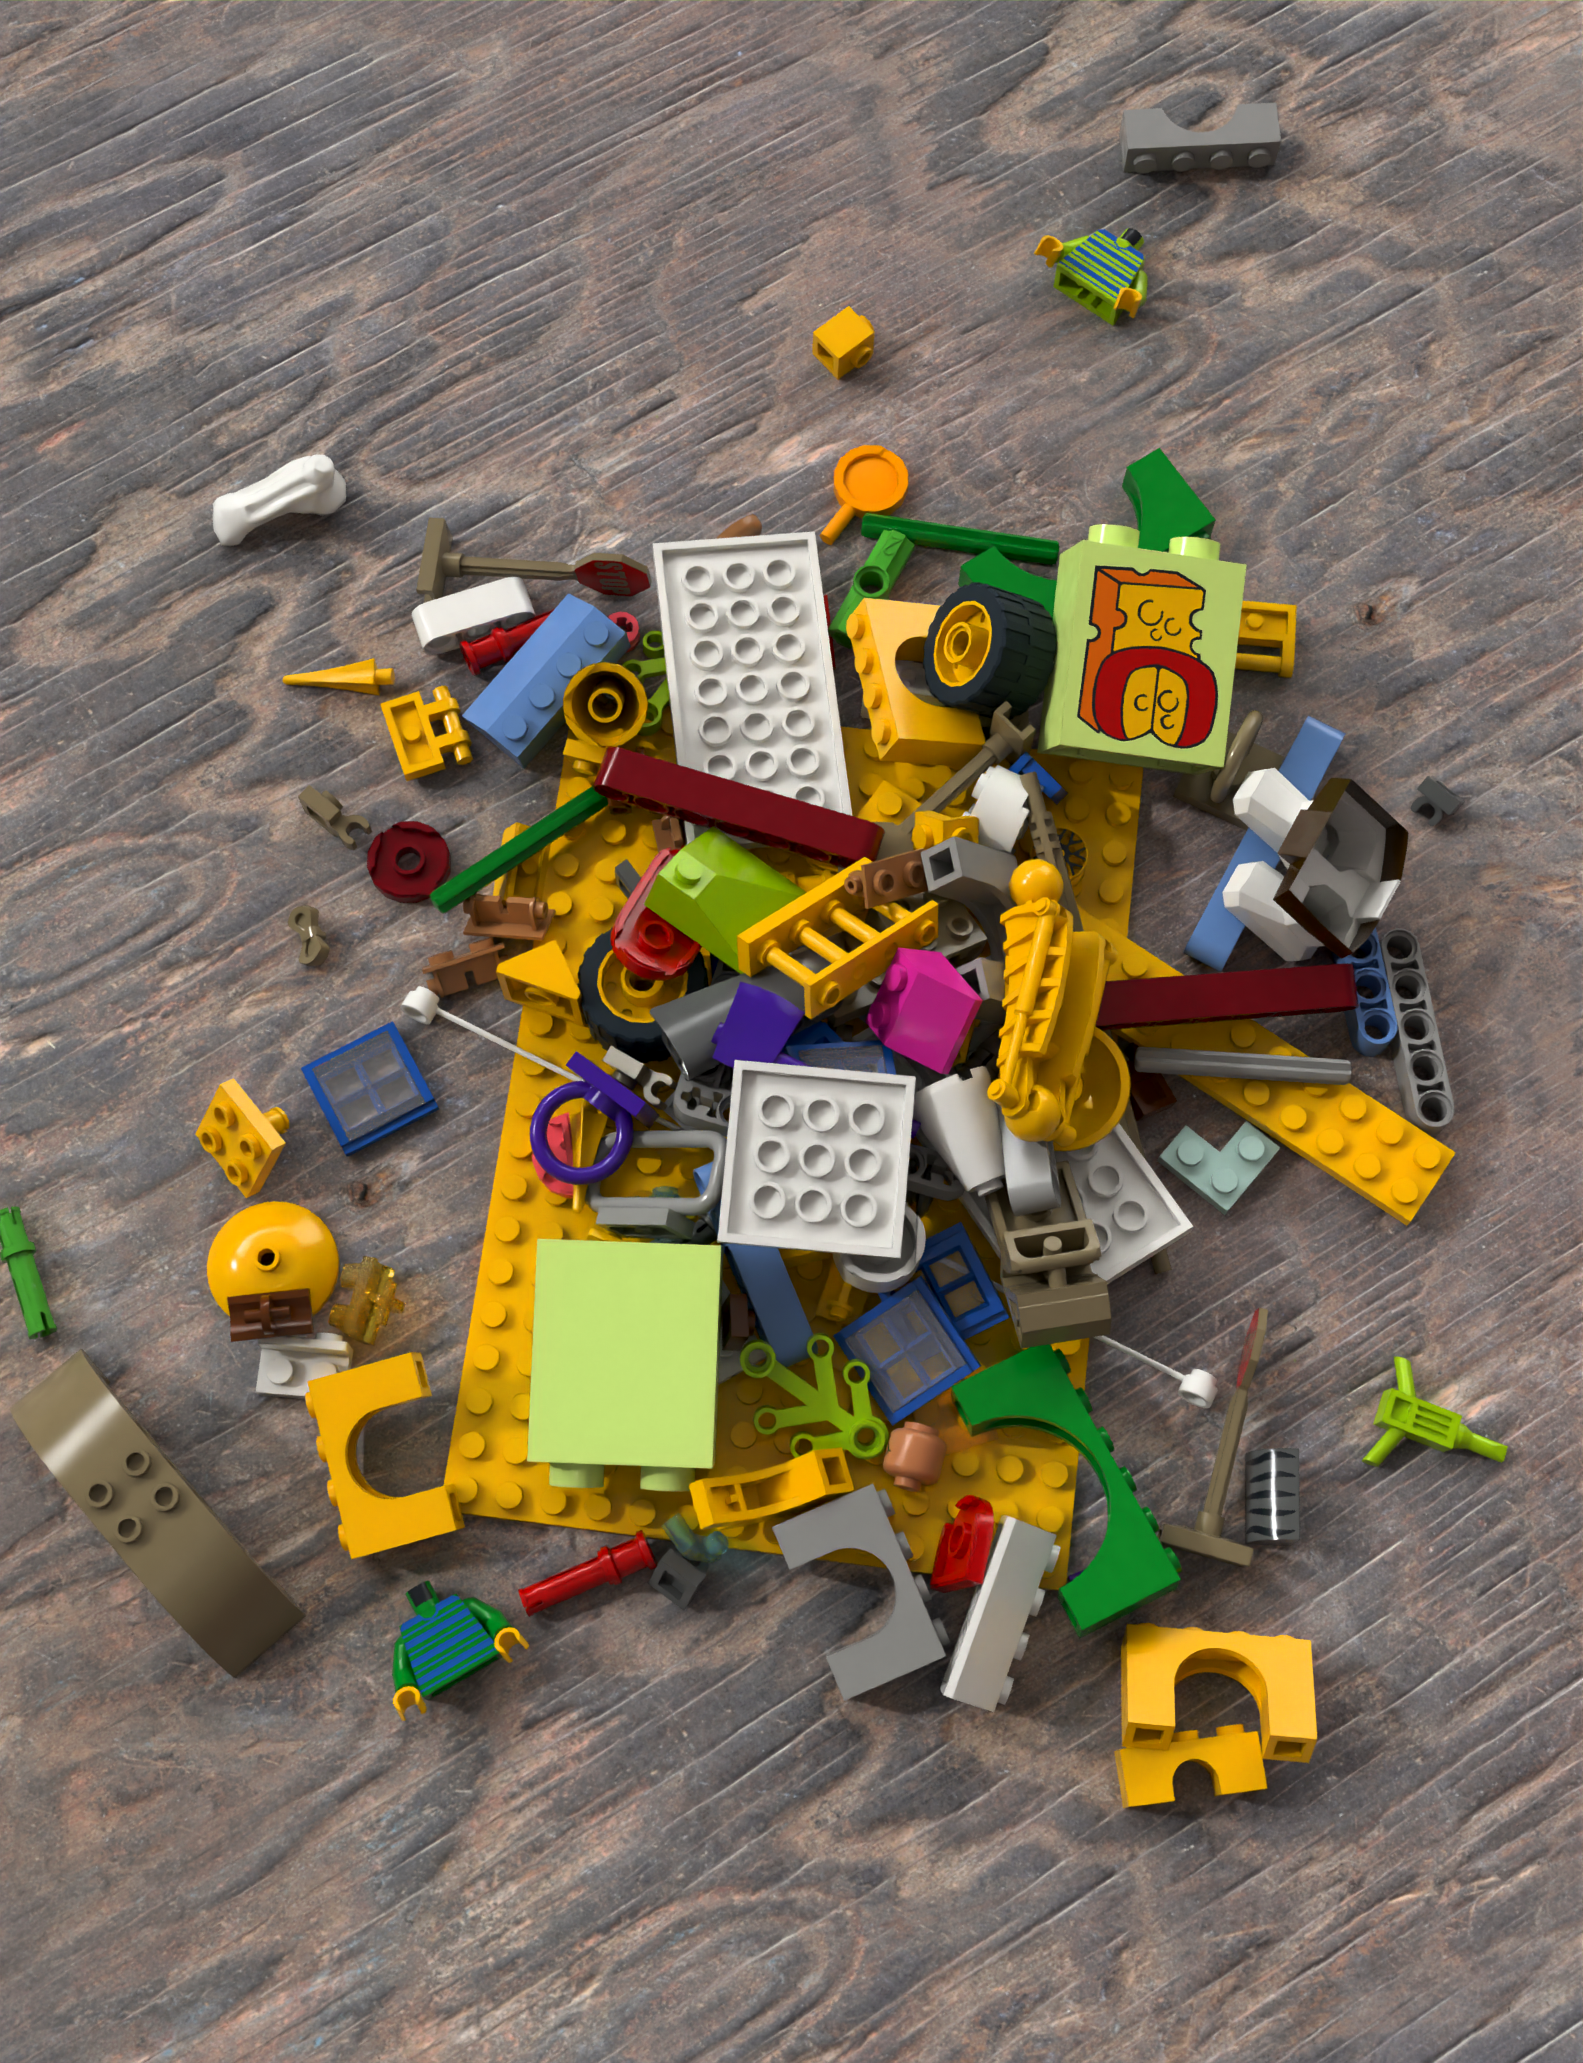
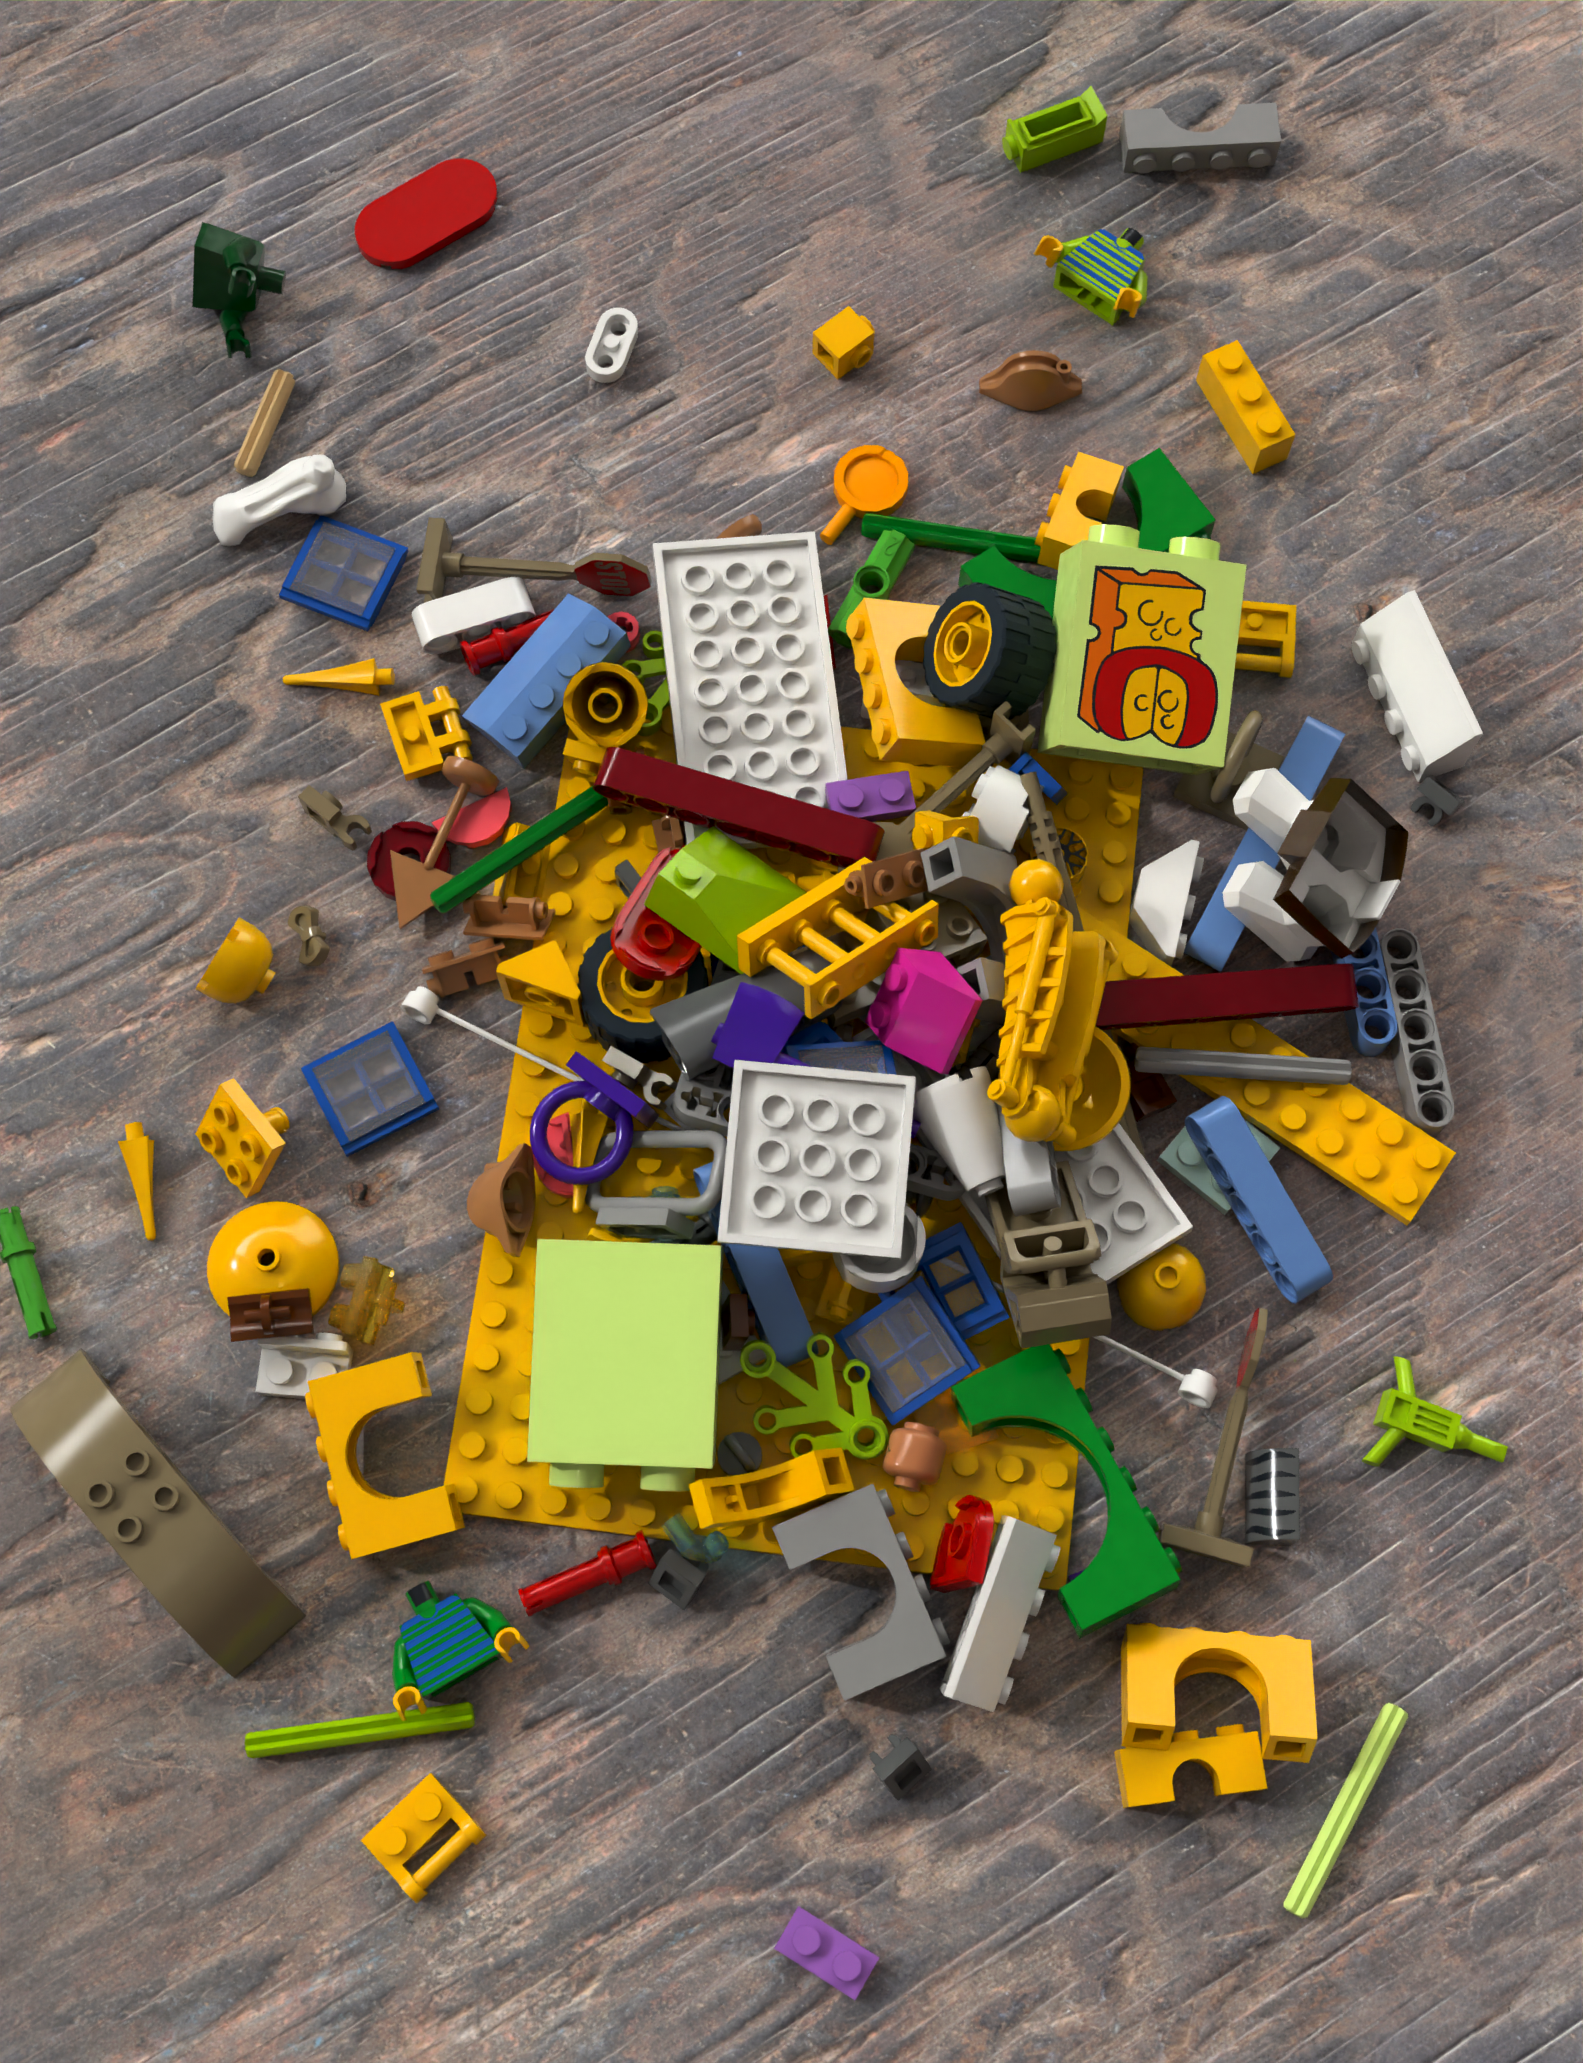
none -> yellow piece [118,1122,156,1241]
none -> dark green torso [192,222,286,358]
none -> yellow cylinder [195,917,276,1004]
none -> tan axle [234,369,295,477]
none -> lime axle [245,1702,475,1758]
none -> clear piece [279,516,409,632]
none -> red tile [355,158,498,269]
none -> yellow plate [361,1773,487,1903]
none -> medium nougat piece [390,756,499,930]
none -> coral tile [432,787,512,849]
none -> medium nougat hat [467,1143,536,1257]
none -> white plate [585,308,638,383]
none -> dark grey tile [717,1432,762,1476]
none -> medium lavender plate [774,1906,879,2000]
none -> medium lavender plate [825,770,916,822]
none -> dark grey tile [869,1734,932,1801]
none -> medium nougat hat [979,350,1082,411]
none -> lime window [1002,86,1108,173]
none -> yellow arch [1035,452,1124,570]
none -> yellow cylinder [1117,1243,1206,1331]
none -> white slope [1129,840,1204,966]
none -> medium blue beam [1185,1096,1333,1304]
none -> yellow brick [1196,340,1296,474]
none -> yellowish green axle [1284,1703,1408,1918]
none -> white slope [1352,590,1483,782]

